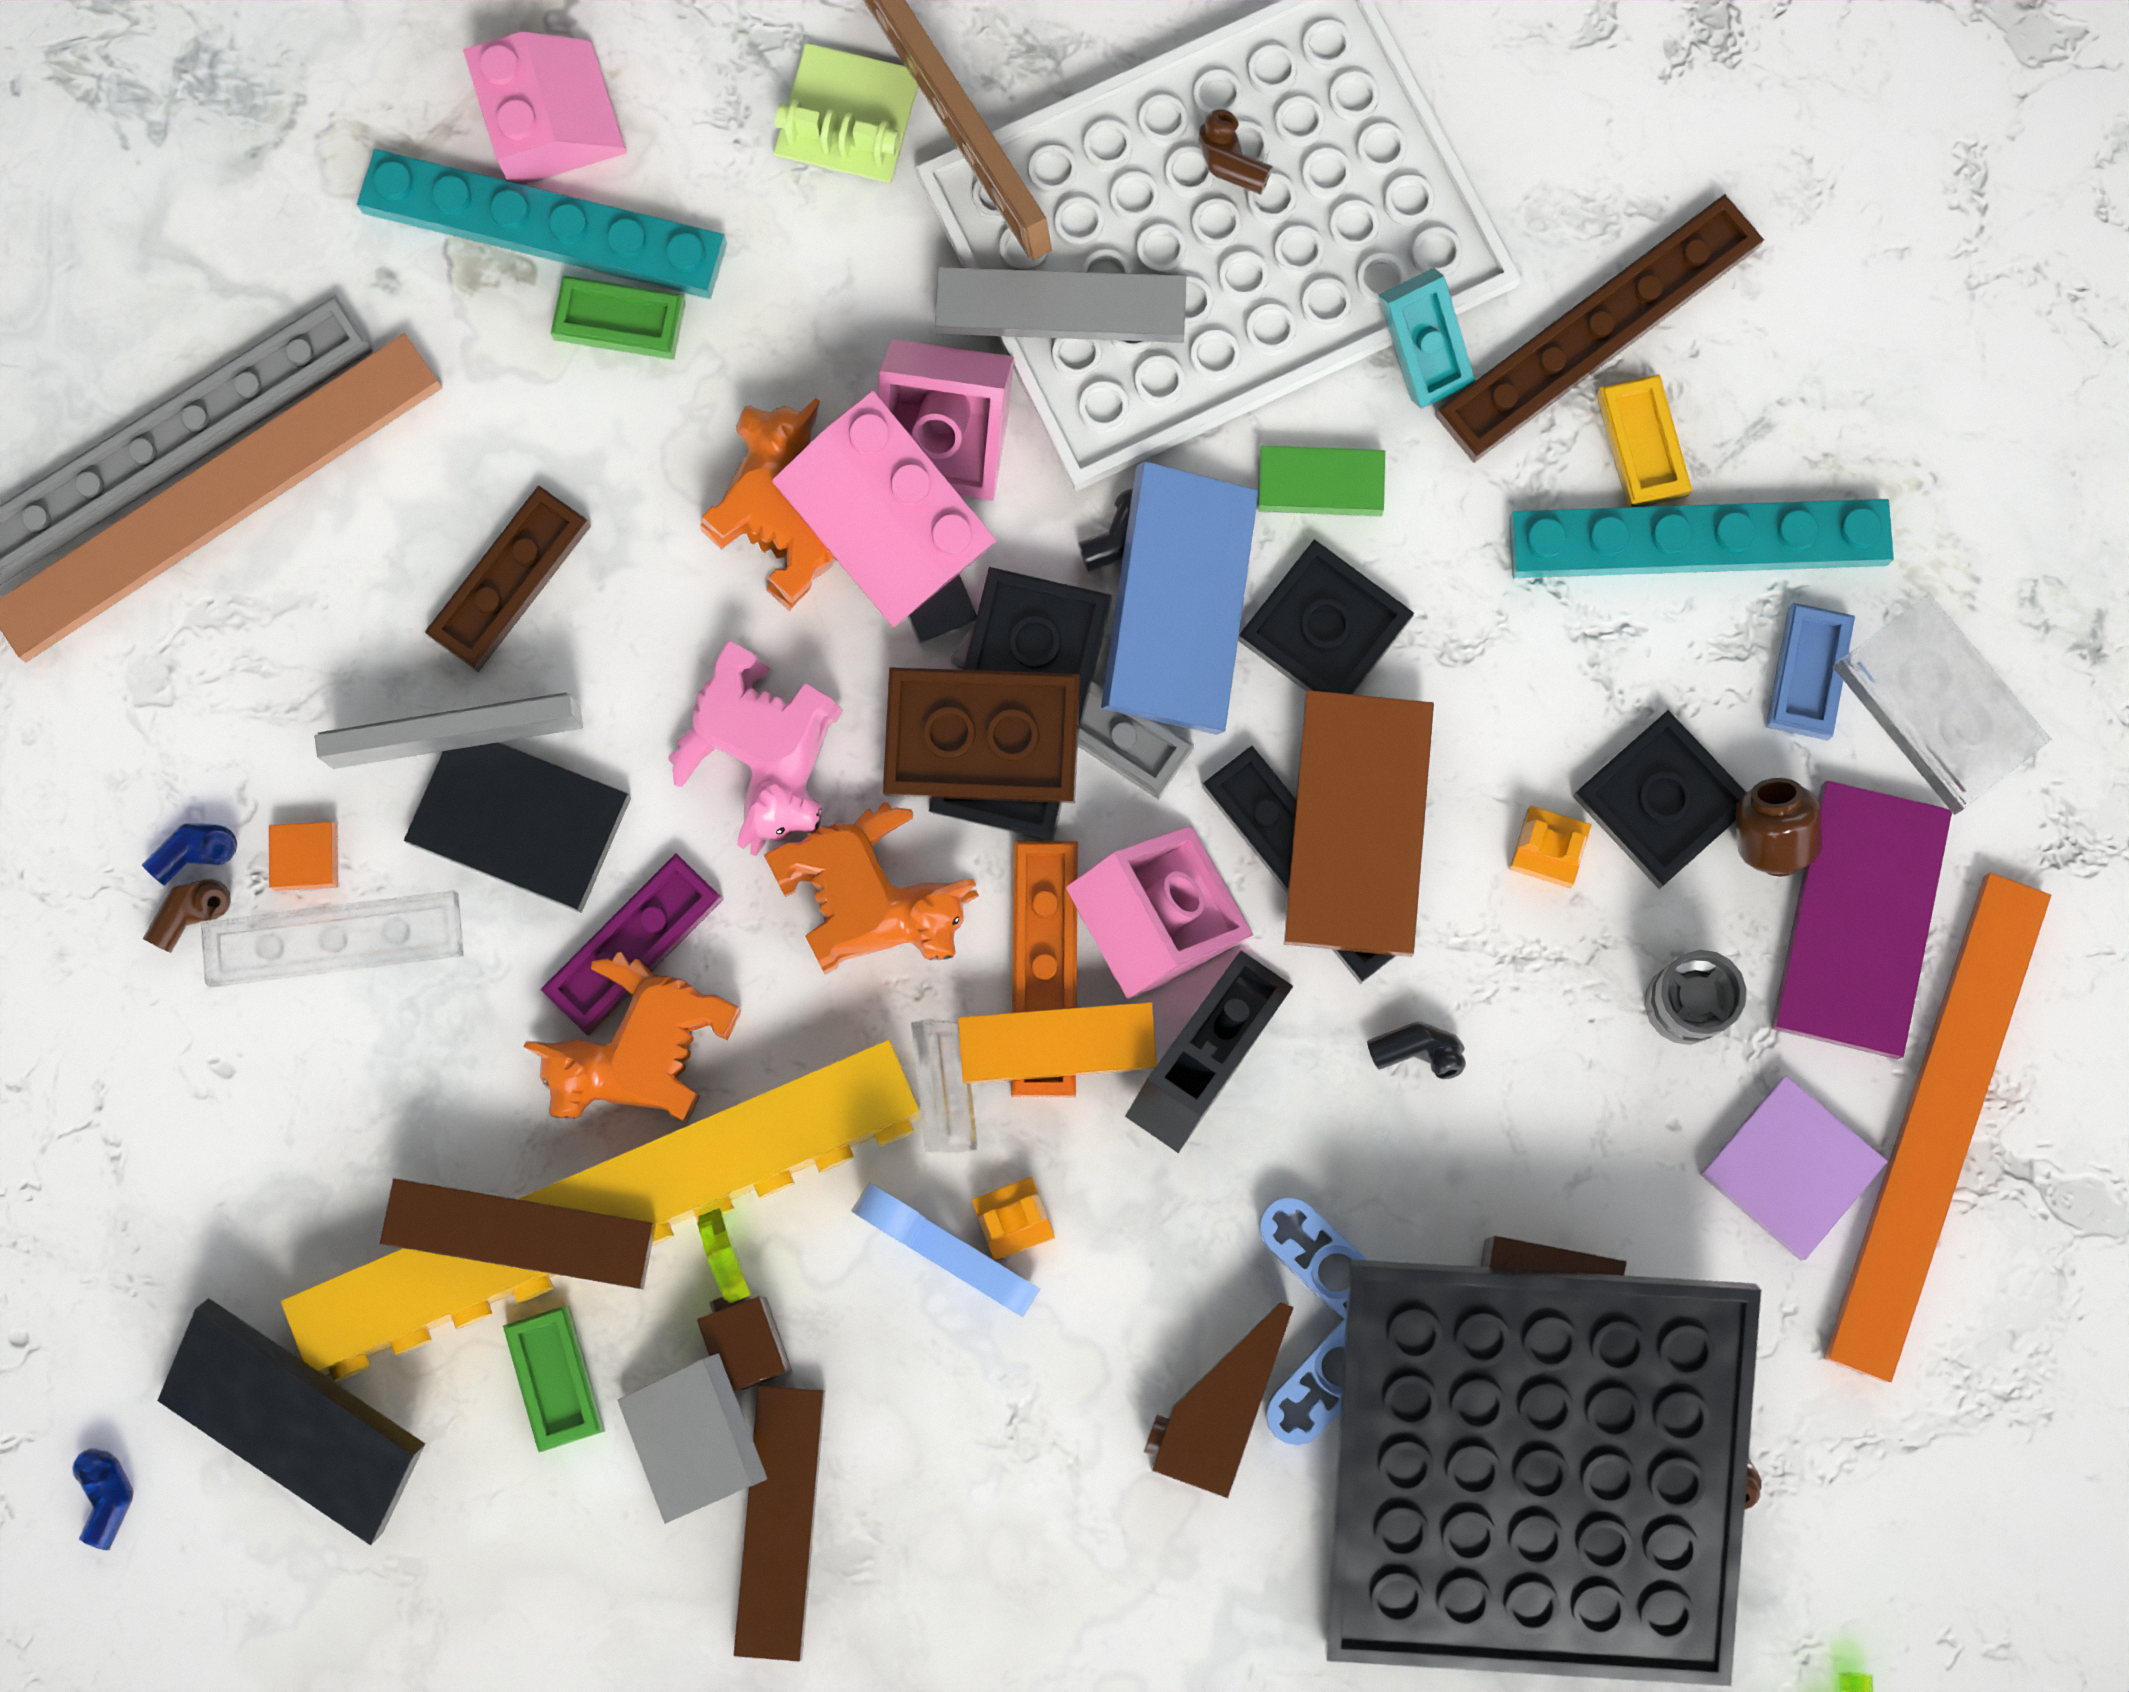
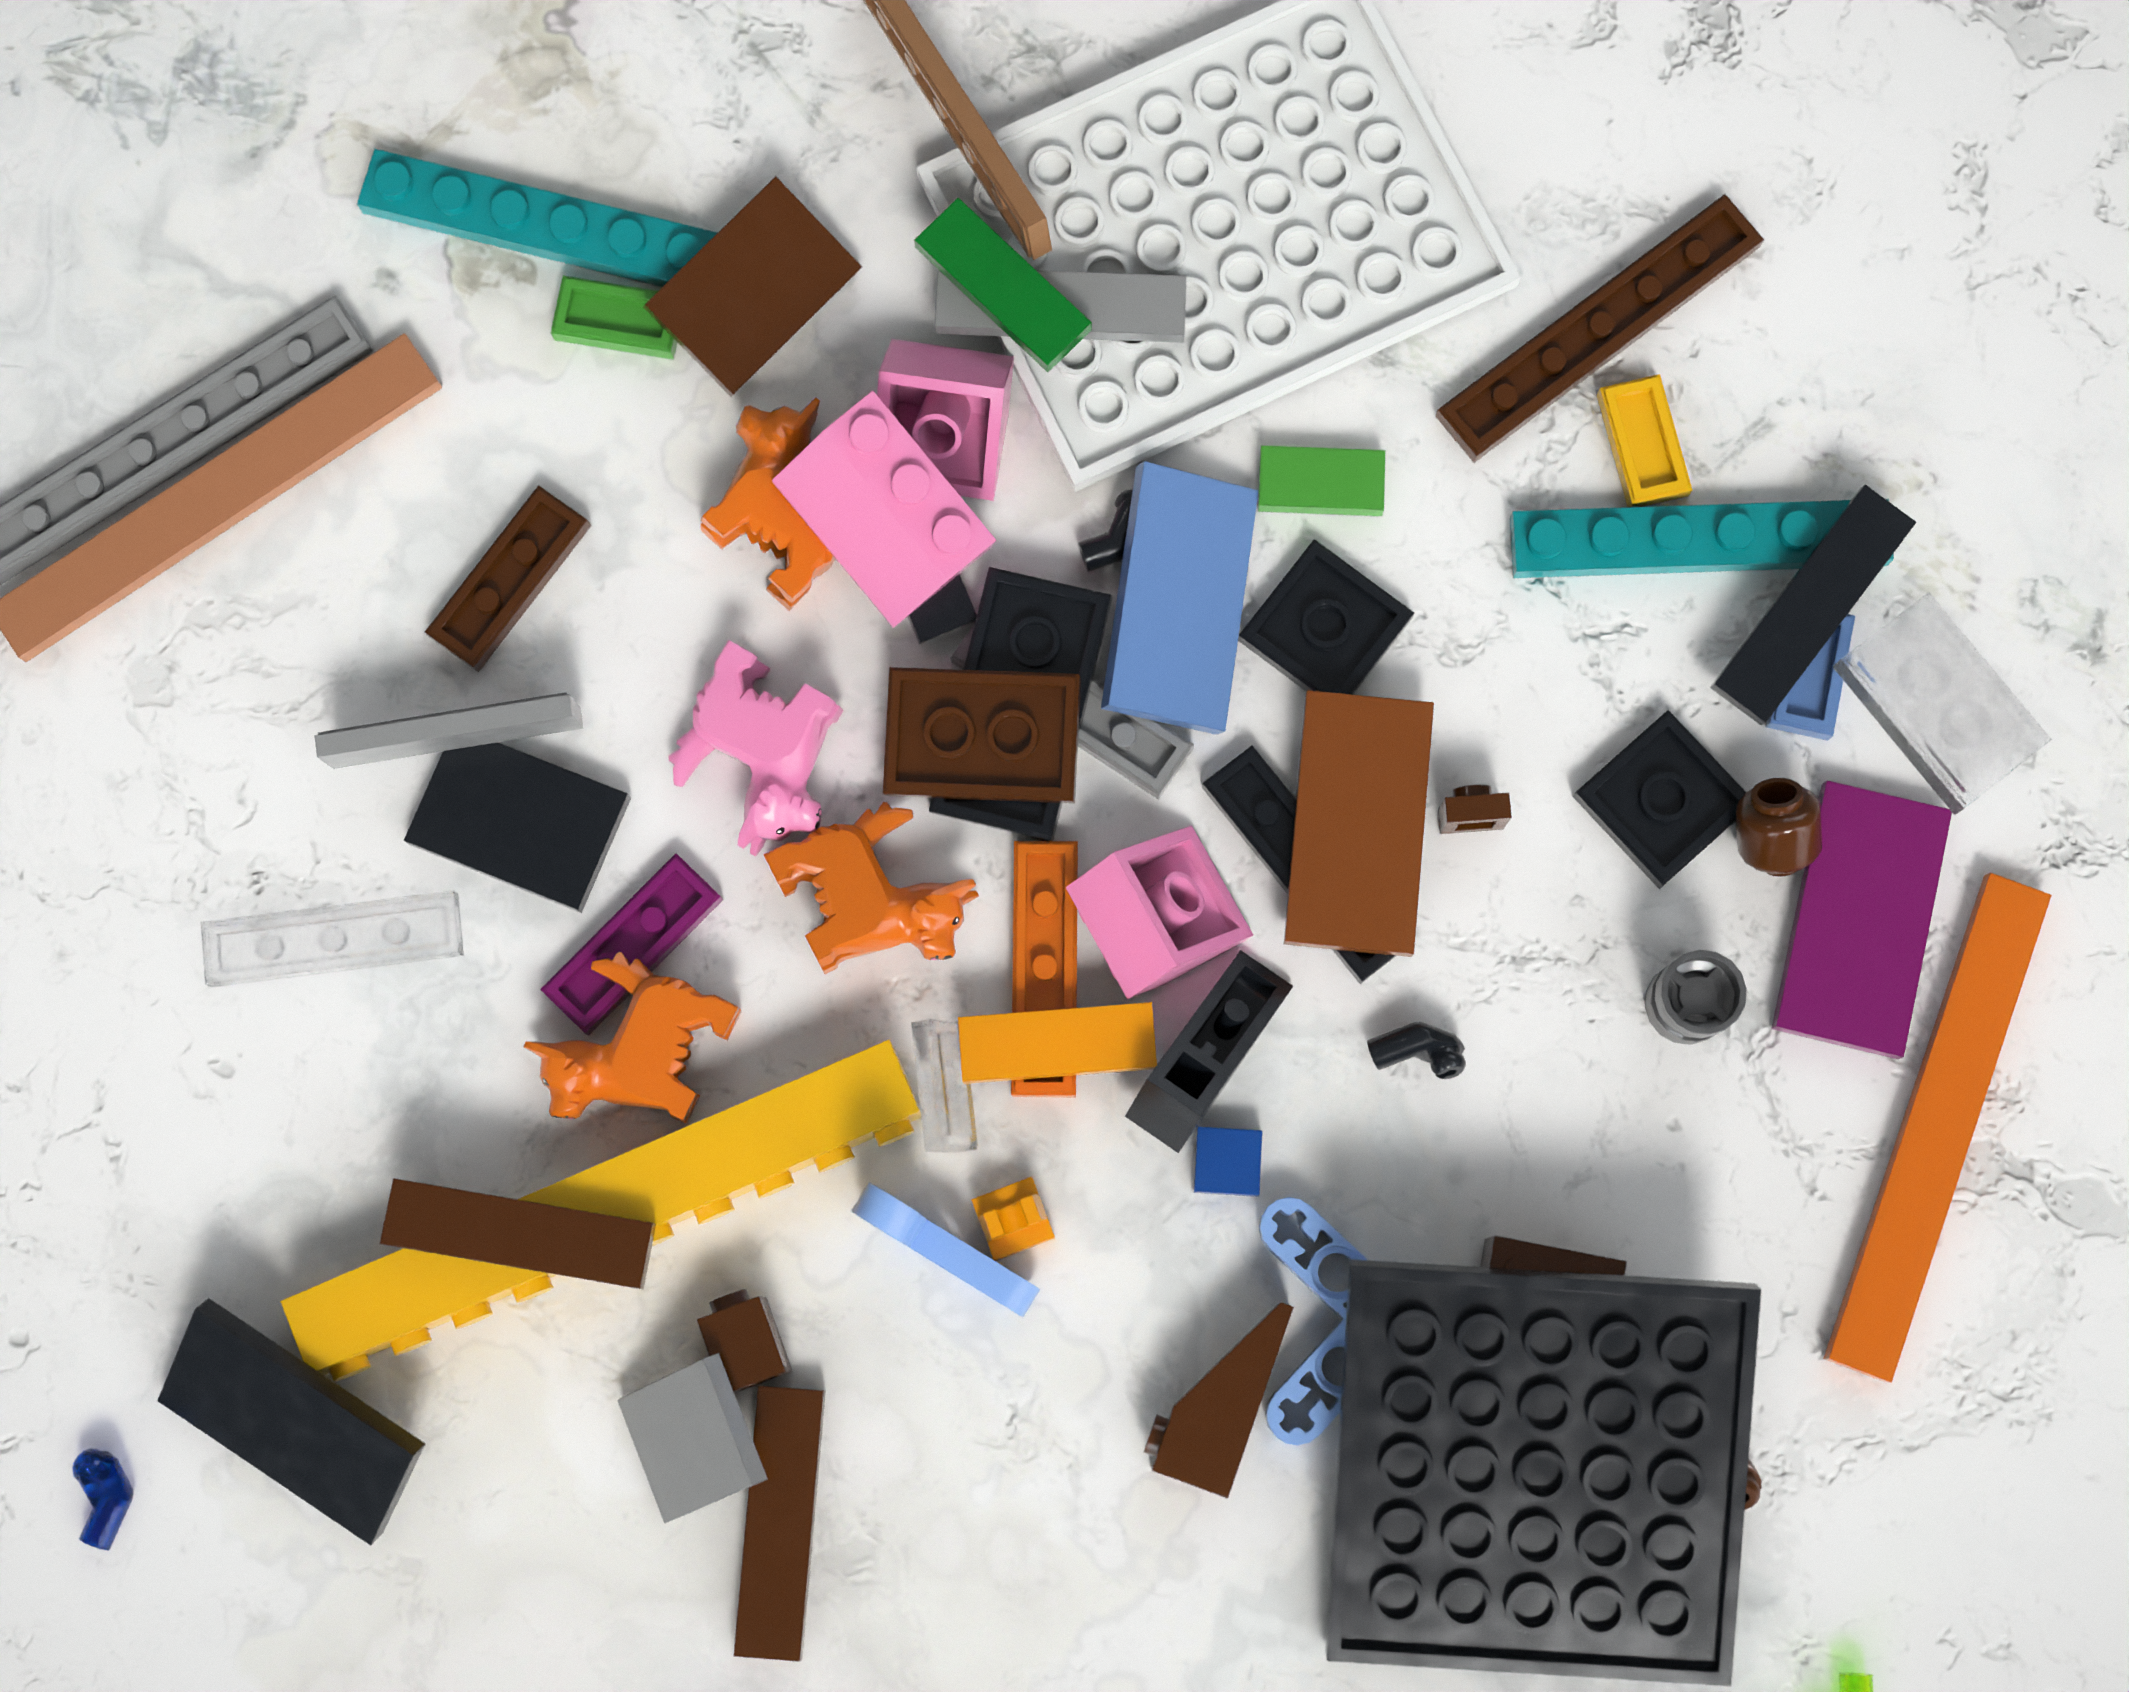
clear blue arm [141,823,237,886] -> none
reddish brown arm [142,879,231,953] -> none
orange tile [269,821,338,891] -> none
bright pink slope [463,31,627,185] -> none
bright green tile [503,1305,605,1453] -> none
clear neon green tile [697,1208,751,1303] -> none
yellowish green hinge [774,43,918,183] -> none
reddish brown arm [1198,109,1273,195] -> none
teal plate [1378,268,1475,409] -> none
light orange tile [1509,805,1592,888] -> none
lavender tile [1700,1075,1888,1261] -> none
none -> reddish brown tile [643,176,862,397]
none -> green tile [914,198,1092,372]
none -> blue tile [1194,1127,1263,1197]
none -> reddish brown plate [1438,785,1512,834]
none -> black tile [1710,484,1917,725]

